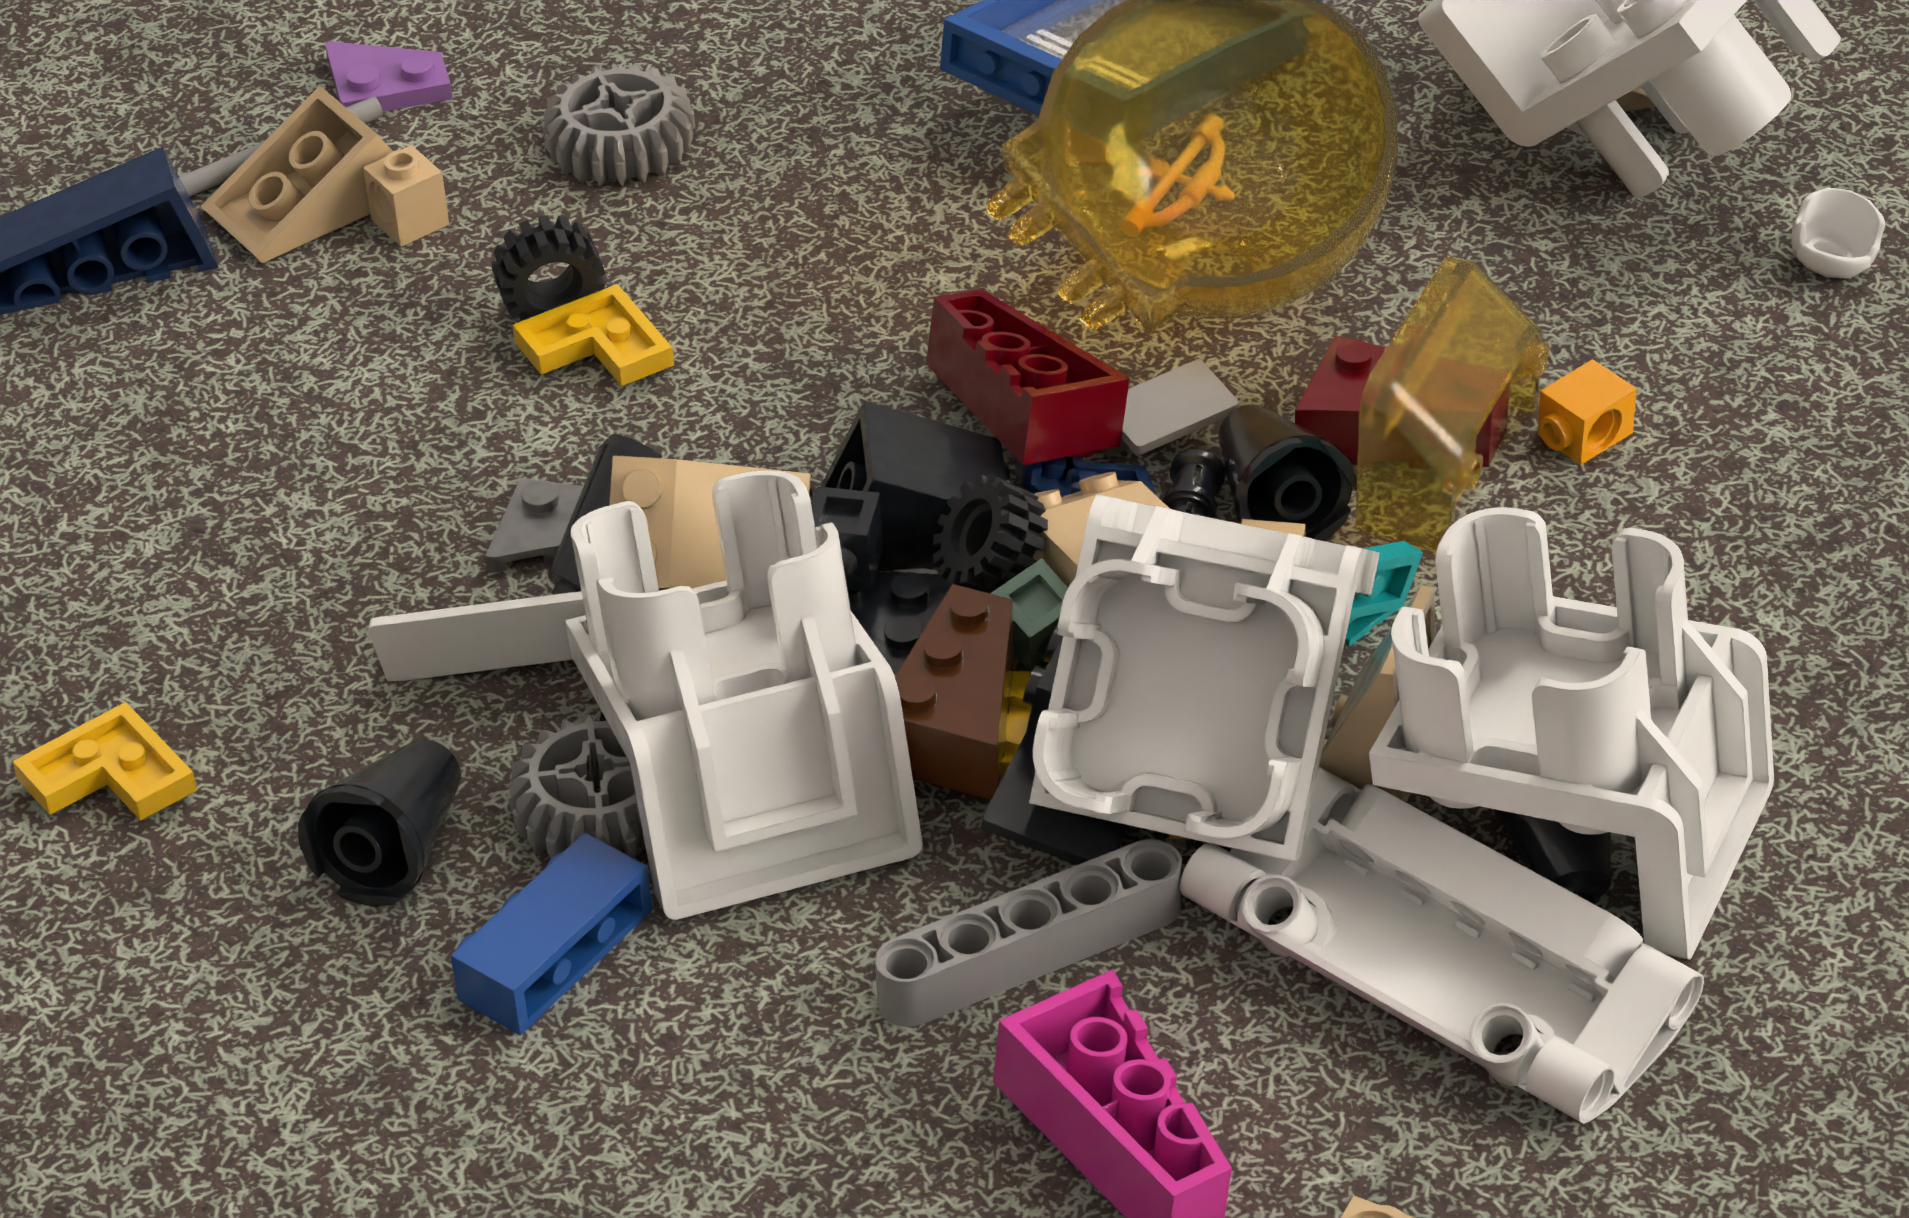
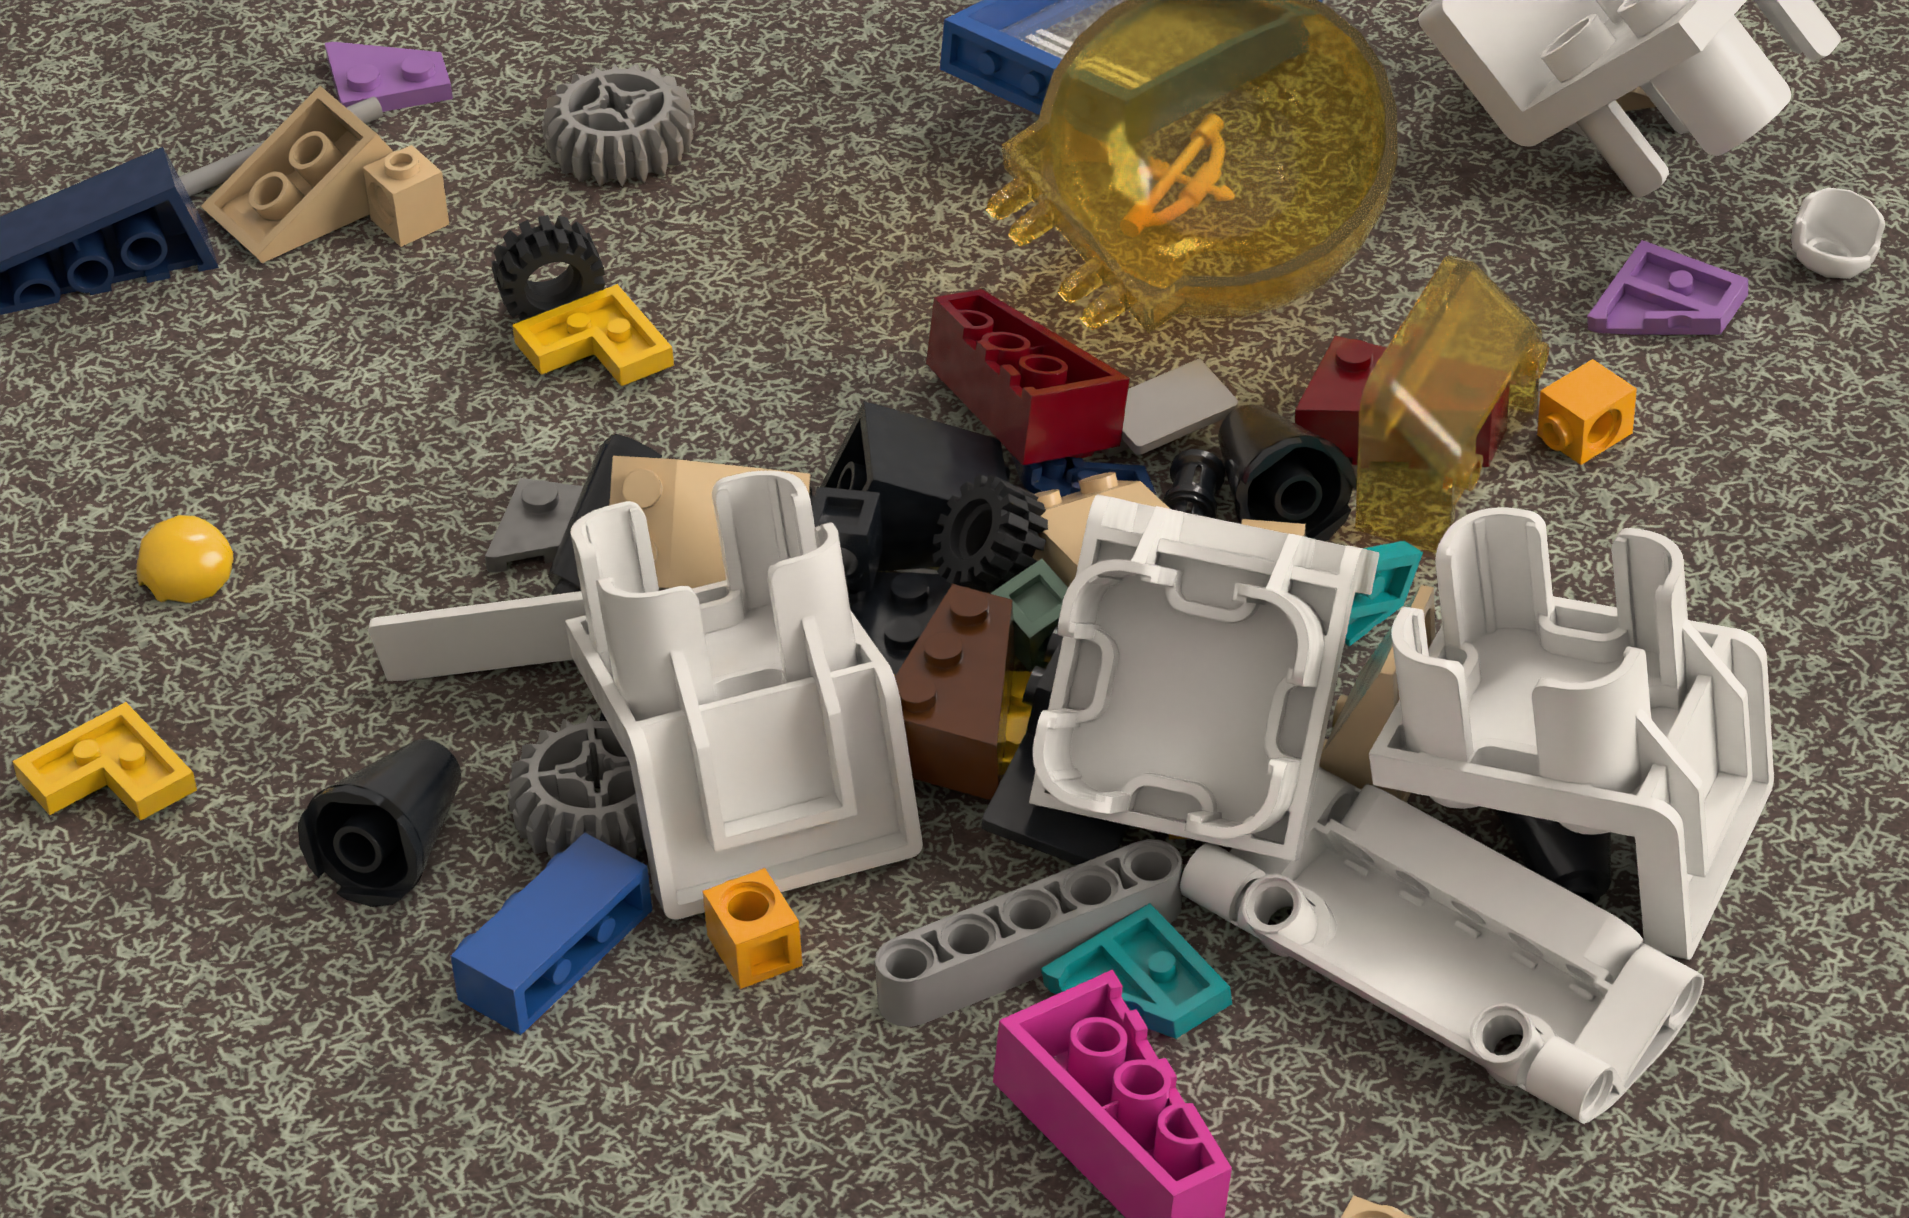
none -> yellow hair [137,515,234,603]
none -> light orange brick [702,868,803,989]
none -> teal wing [1041,903,1232,1039]
none -> medium lavender wing [1587,240,1748,335]

